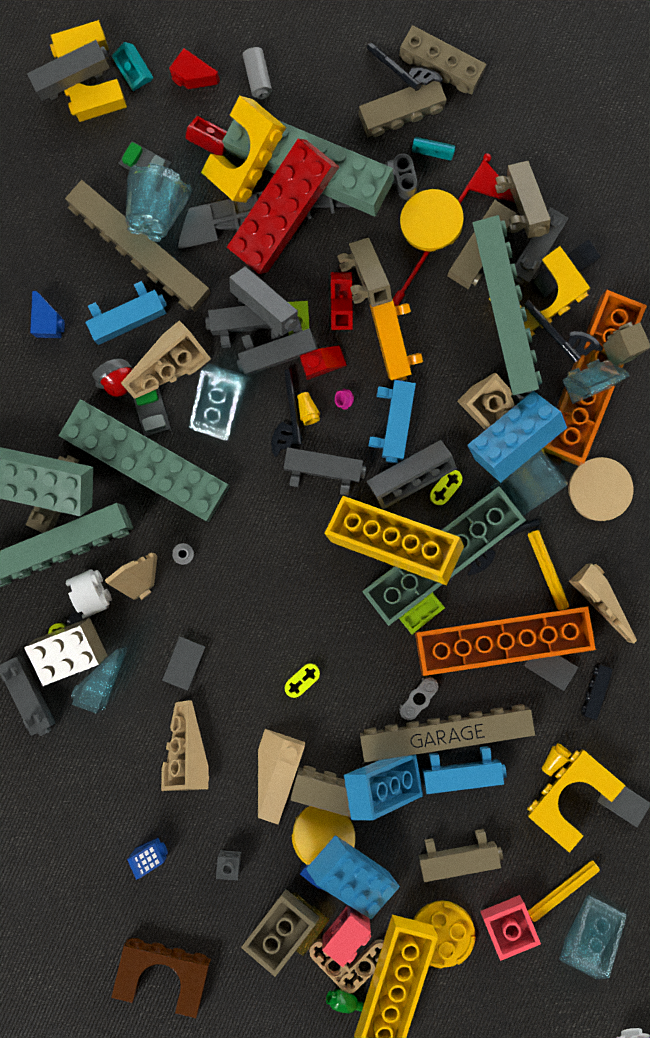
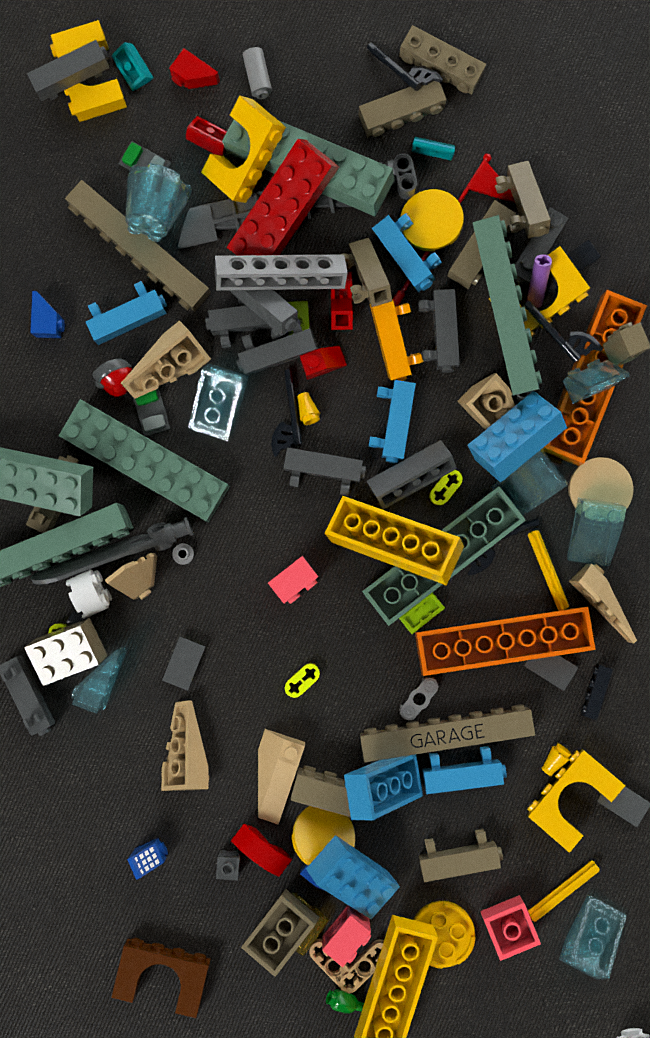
dark pink plate [335,389,354,410] -> none
none -> dark grey piece [31,517,194,585]
none -> light grey brick [215,255,347,290]
none -> red brick [231,823,292,876]
none -> coral brick [268,556,319,604]
none -> dark azure brick [372,213,442,292]
none -> dark grey brick [418,289,460,373]
none -> medium lavender piece [526,254,552,308]
none -> clear light blue slope [567,497,626,566]

